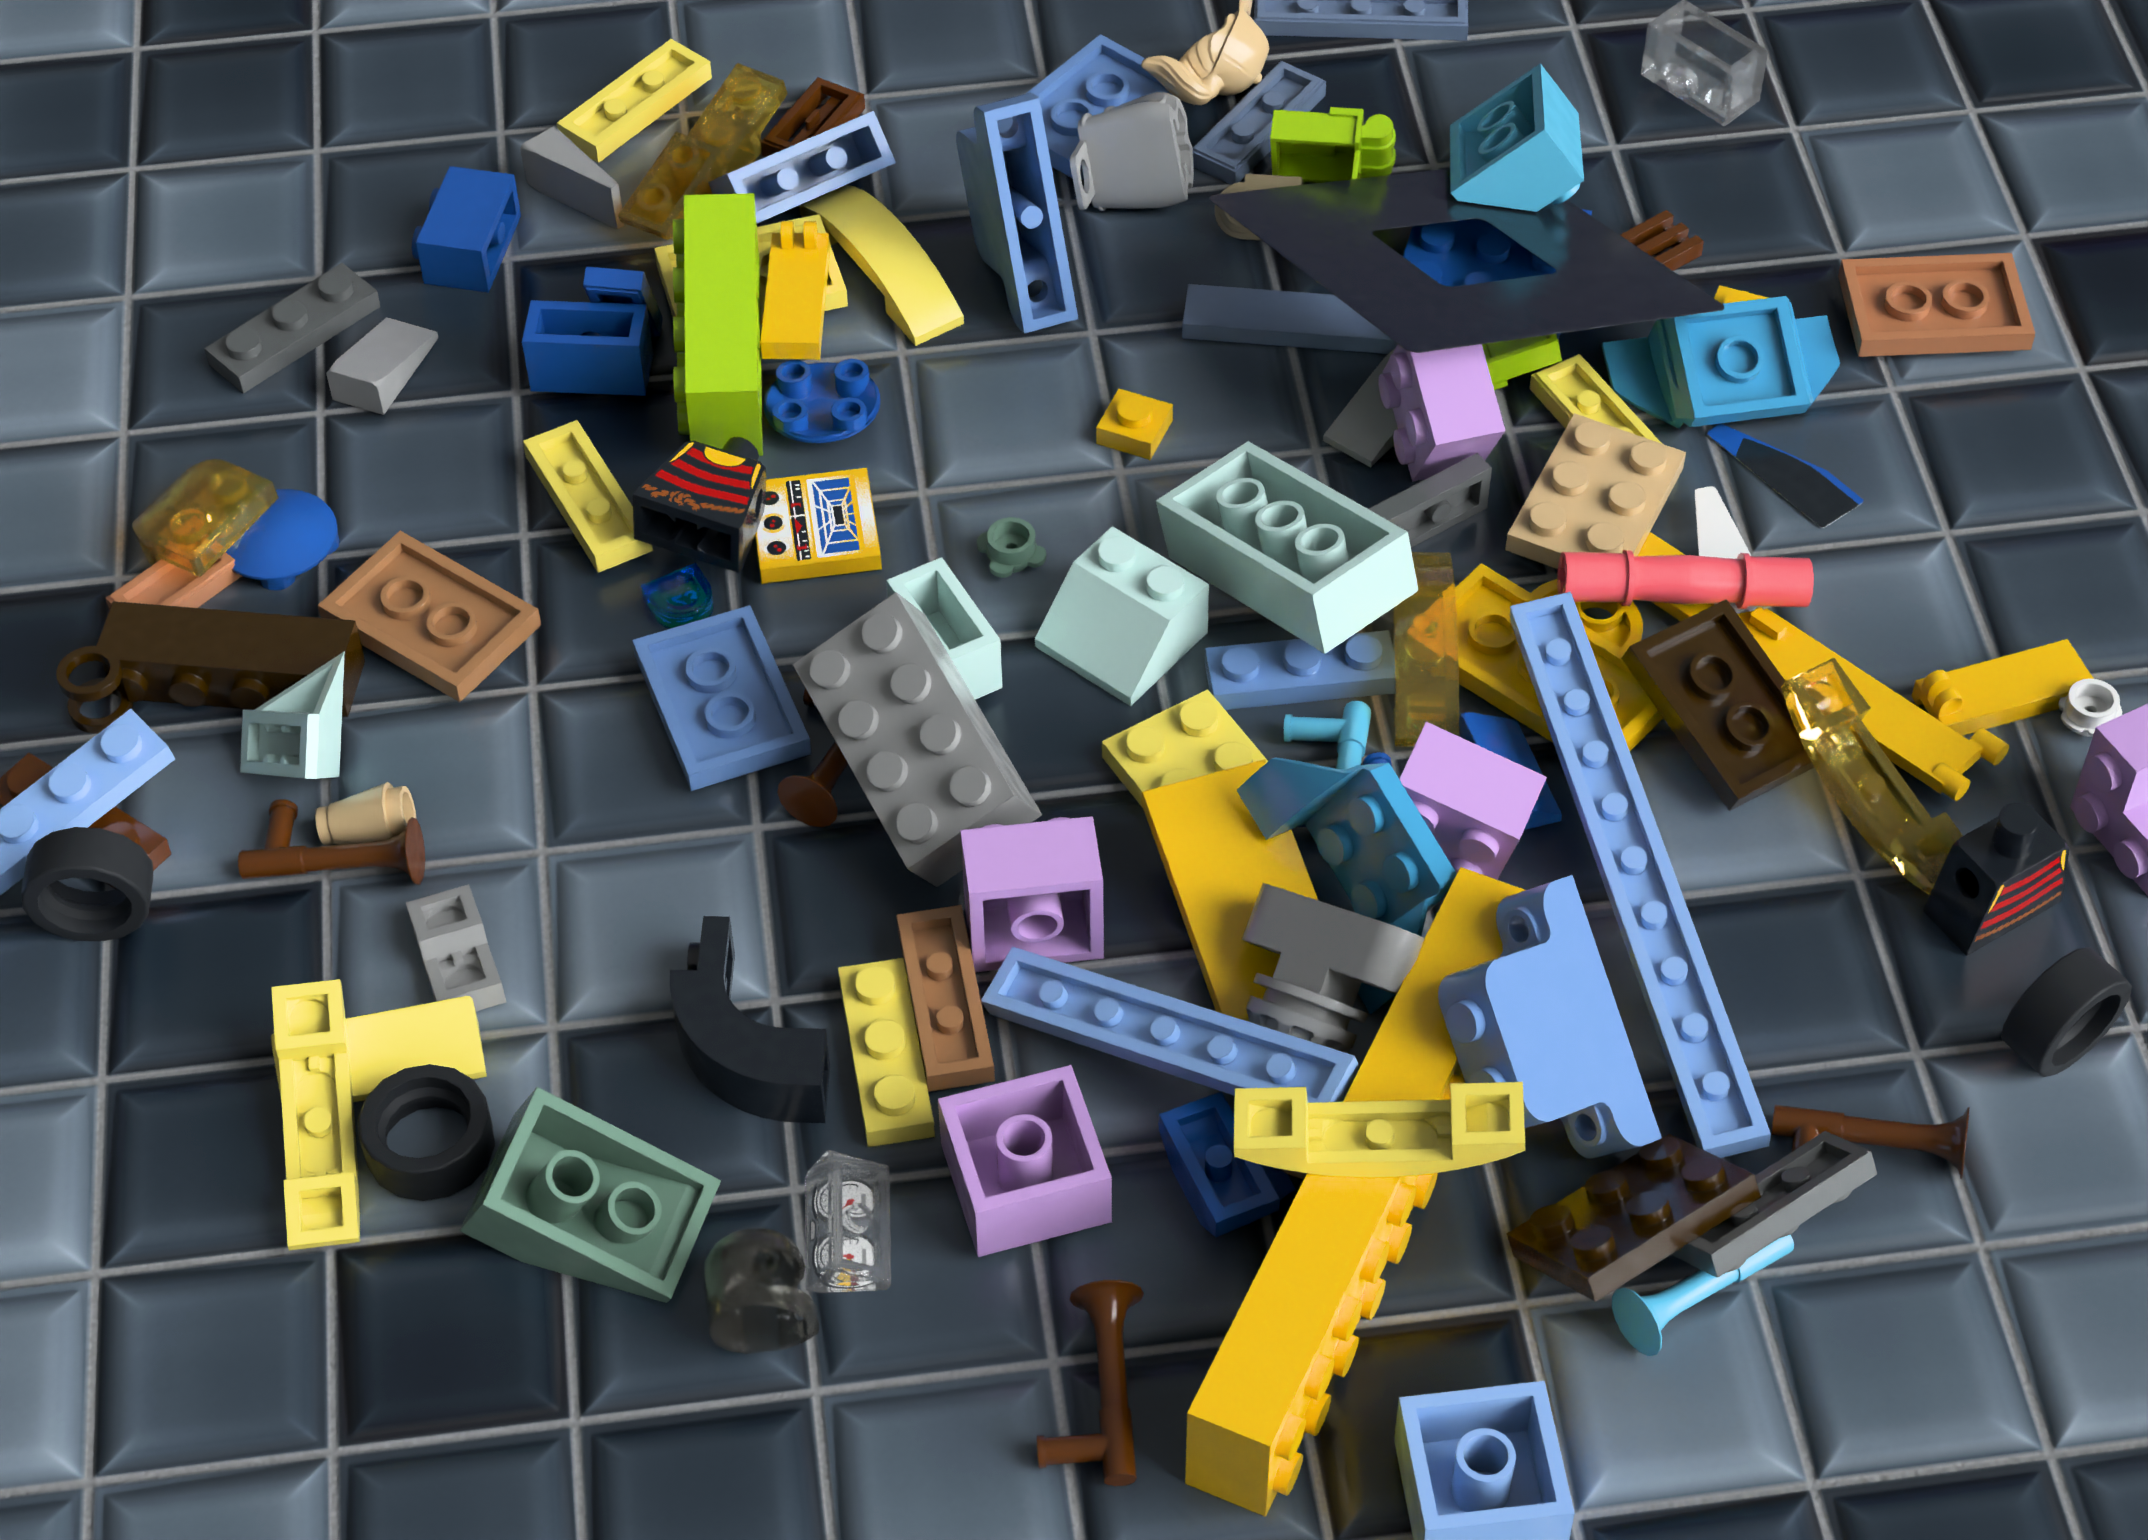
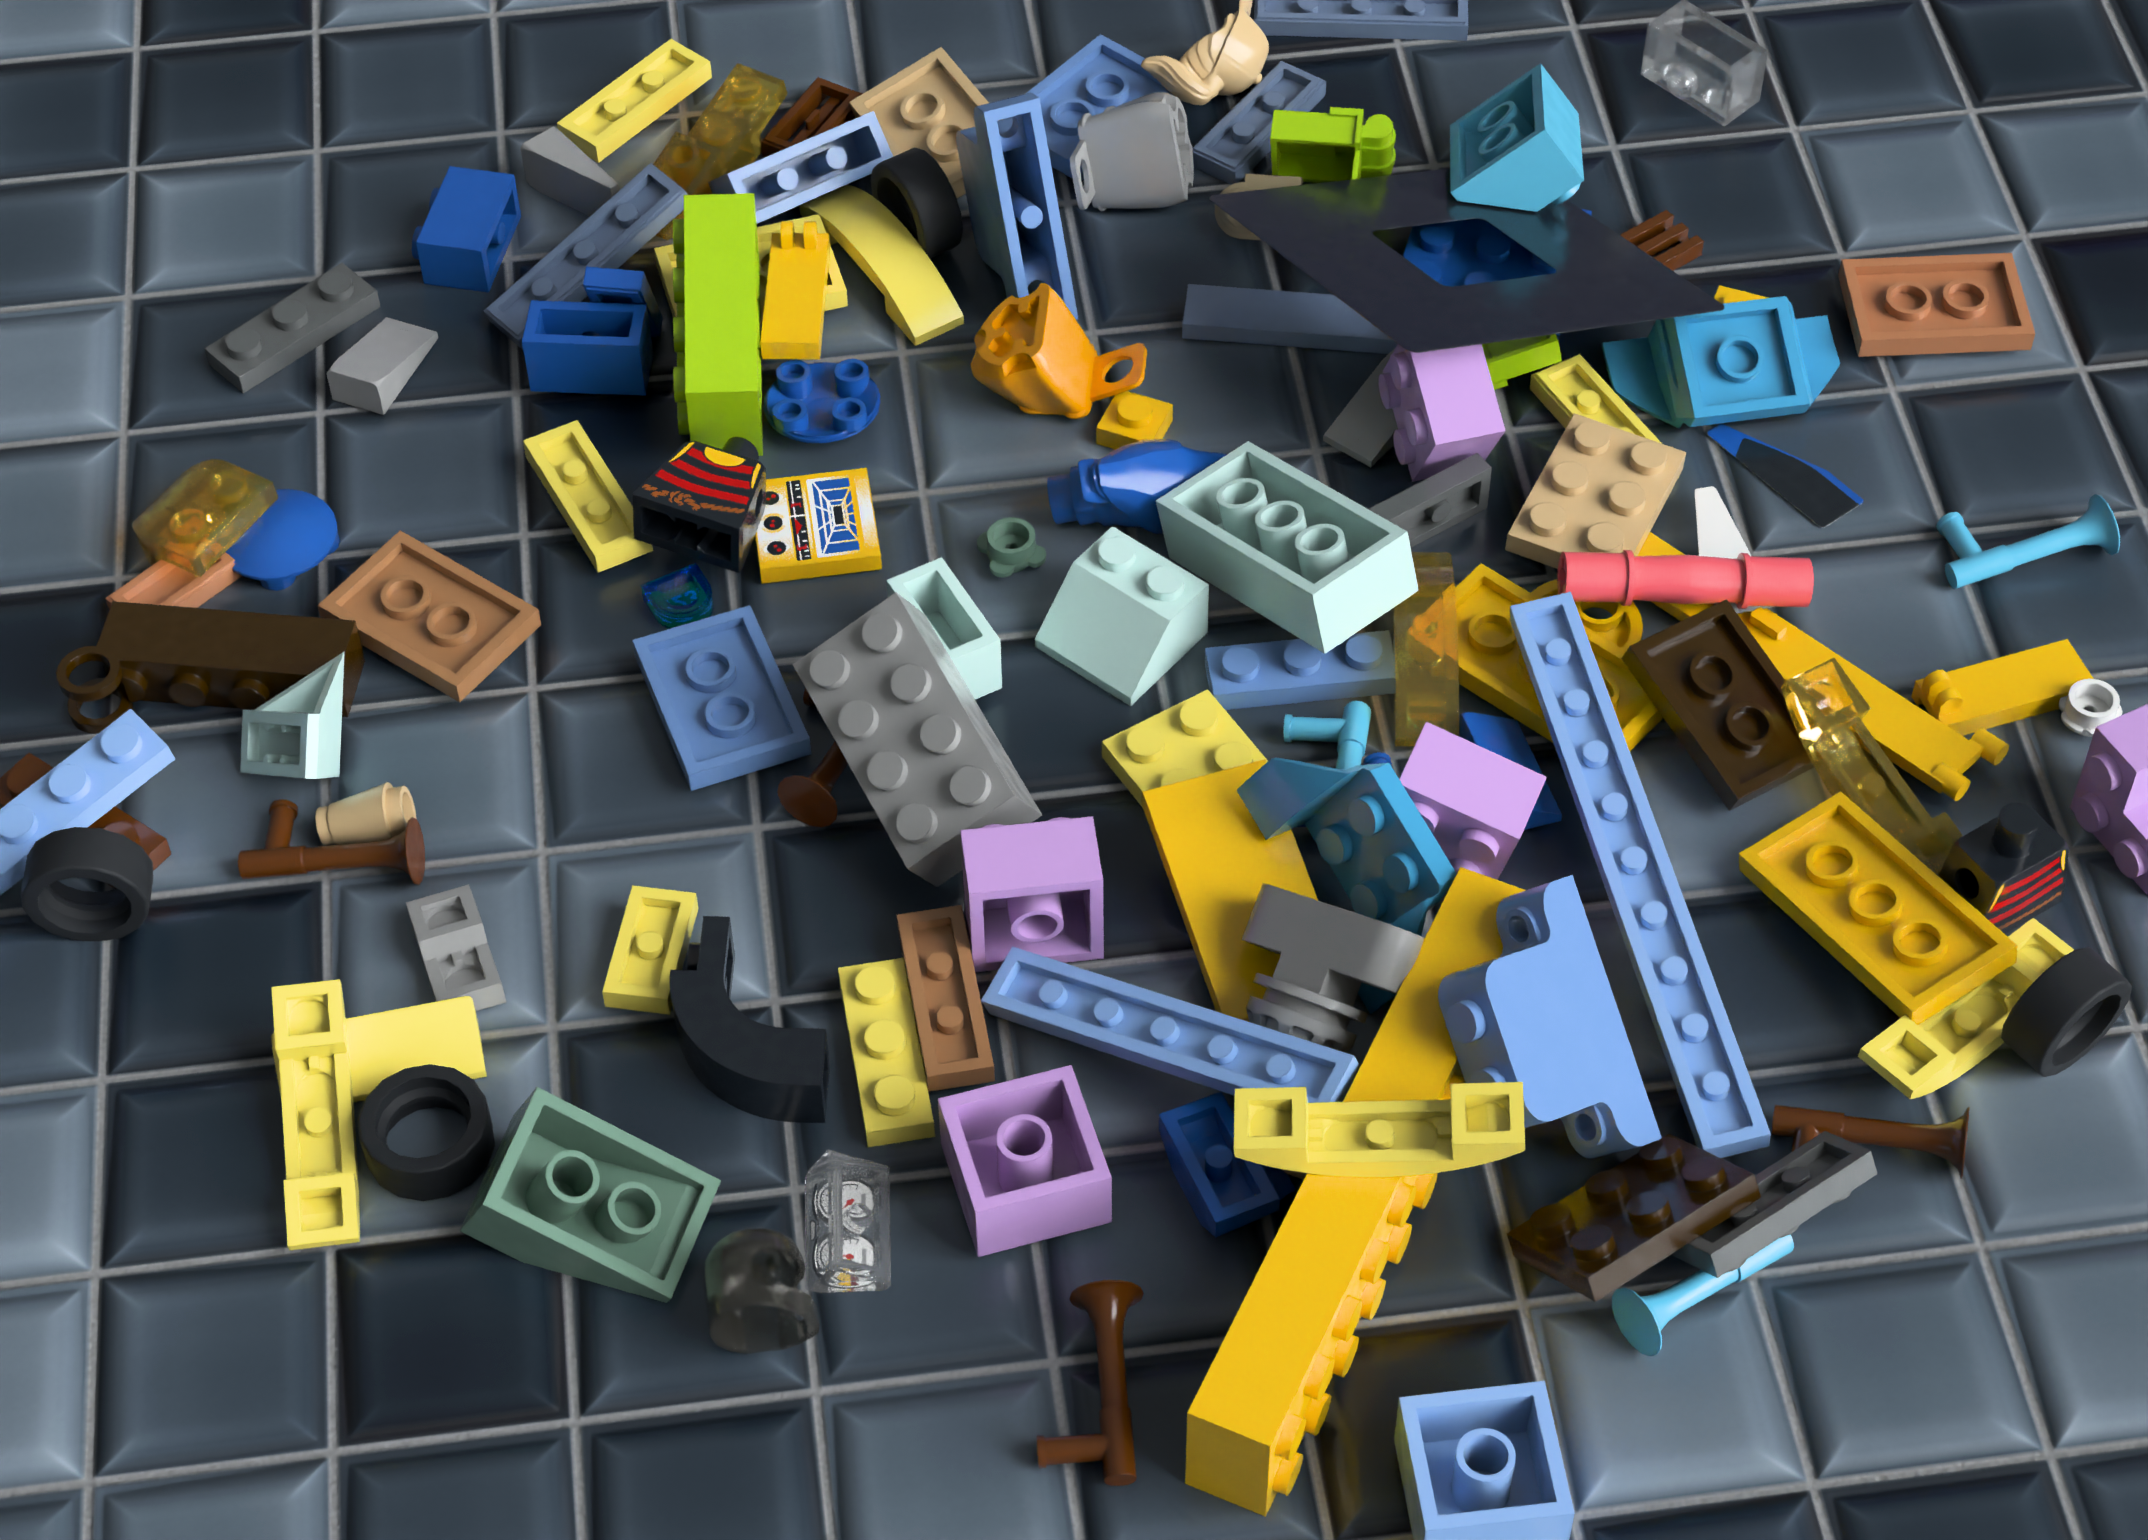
none -> sand blue tile [484,163,688,350]
none -> light yellow plate [602,885,699,1015]
none -> tan plate [849,47,1003,198]
none -> black tyre [871,148,963,259]
none -> light orange piece [971,283,1147,419]
none -> blue animal [1047,439,1227,534]
none -> yellow plate [1739,791,2018,1025]
none -> light yellow slope [1858,918,2074,1099]
none -> medium azure piece [1936,494,2120,589]

